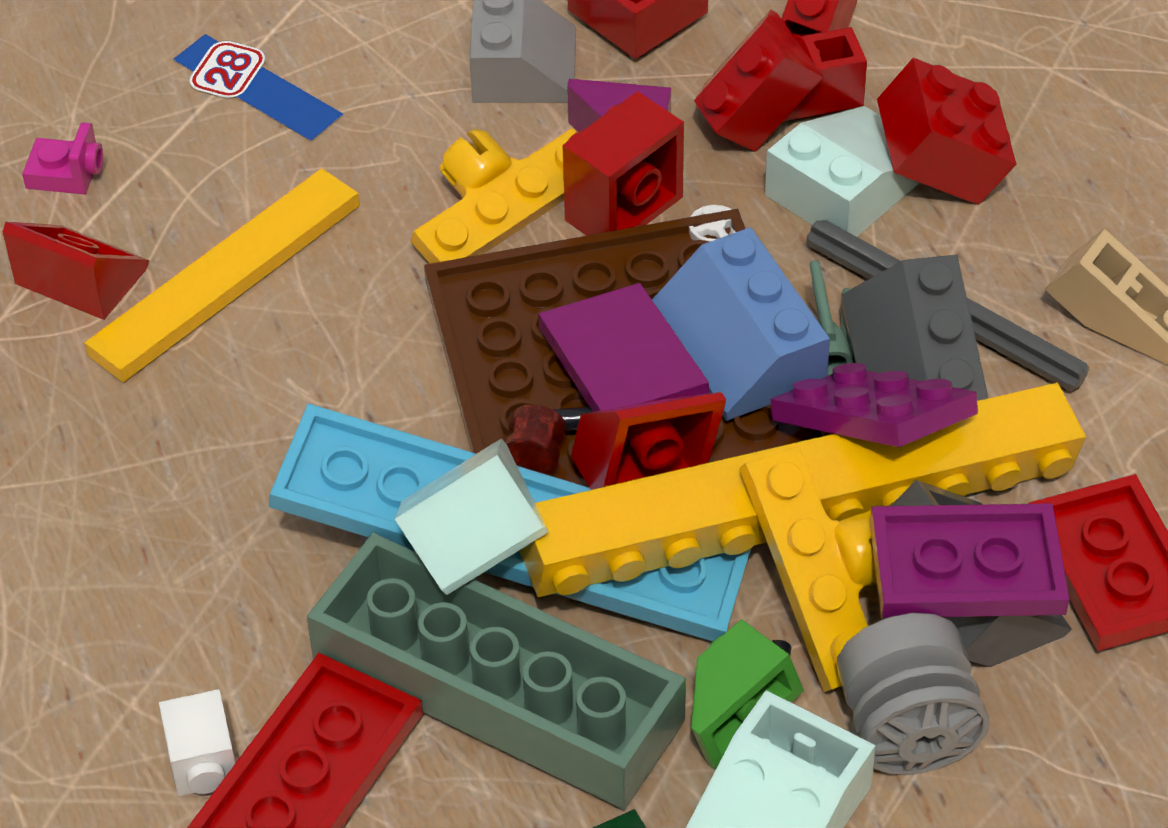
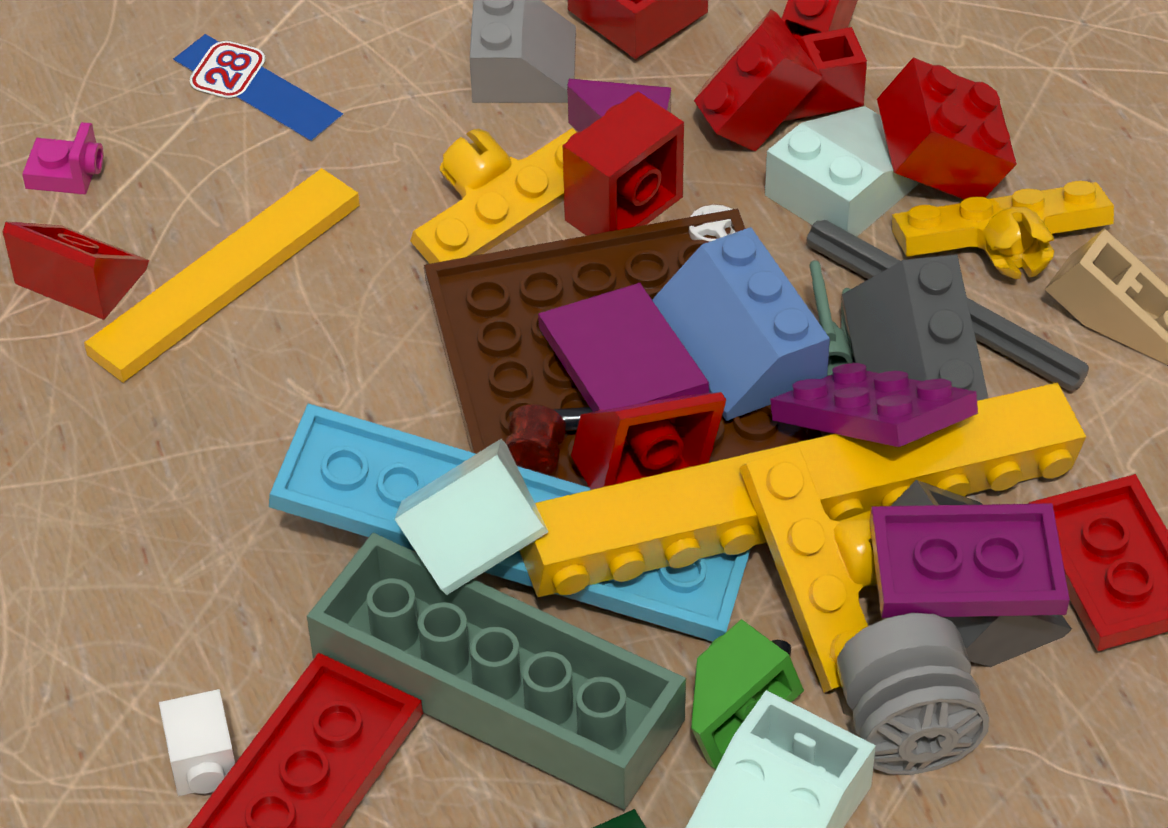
none -> yellow plate [892,181,1114,279]

